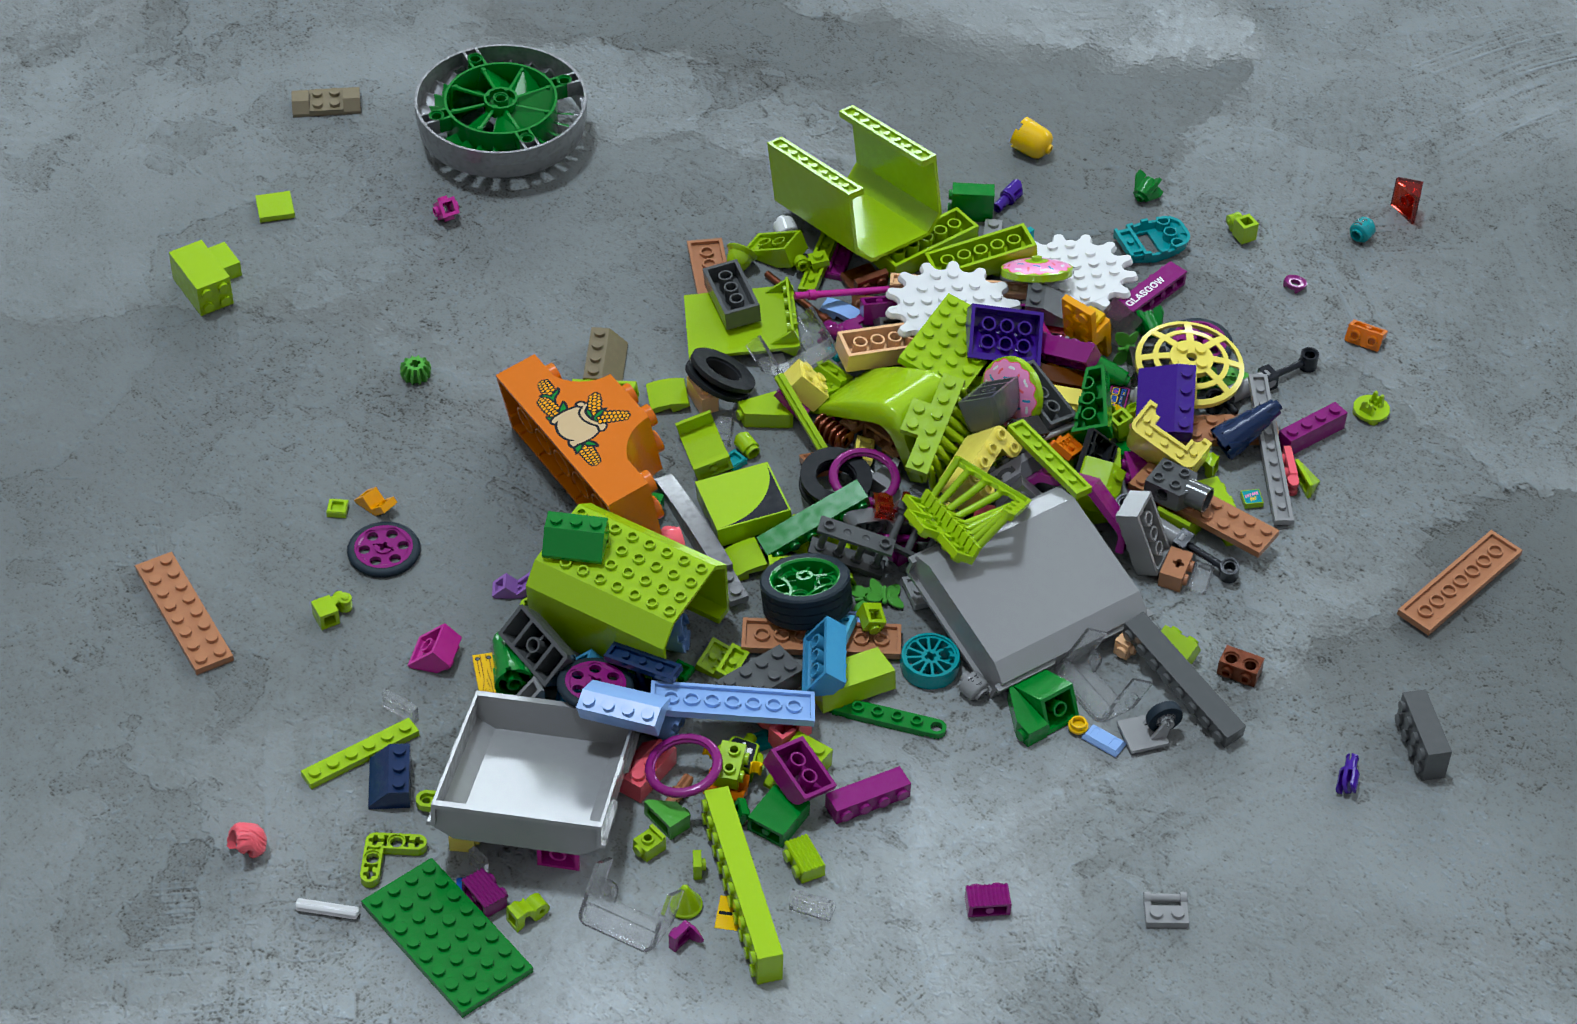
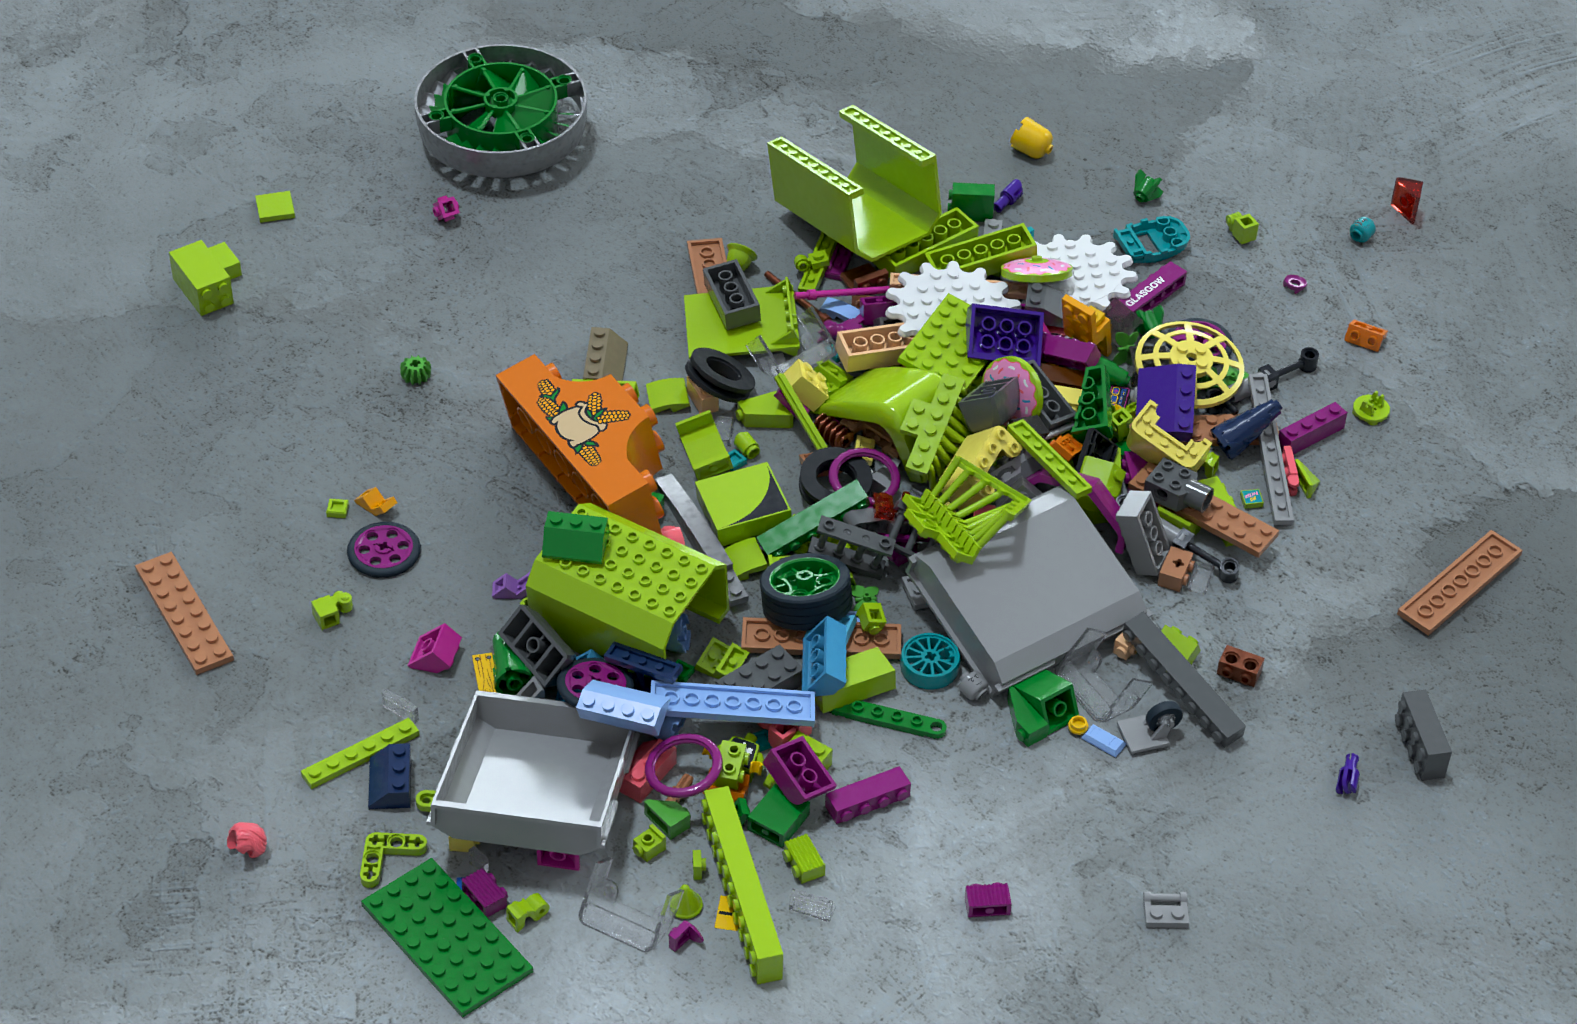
dark tan piece [291,87,361,117] -> none
white axle [295,898,359,919] -> none
lime slope [747,230,808,269] -> none
white head [773,215,798,232] -> none
bright green piece [866,578,904,609] -> none

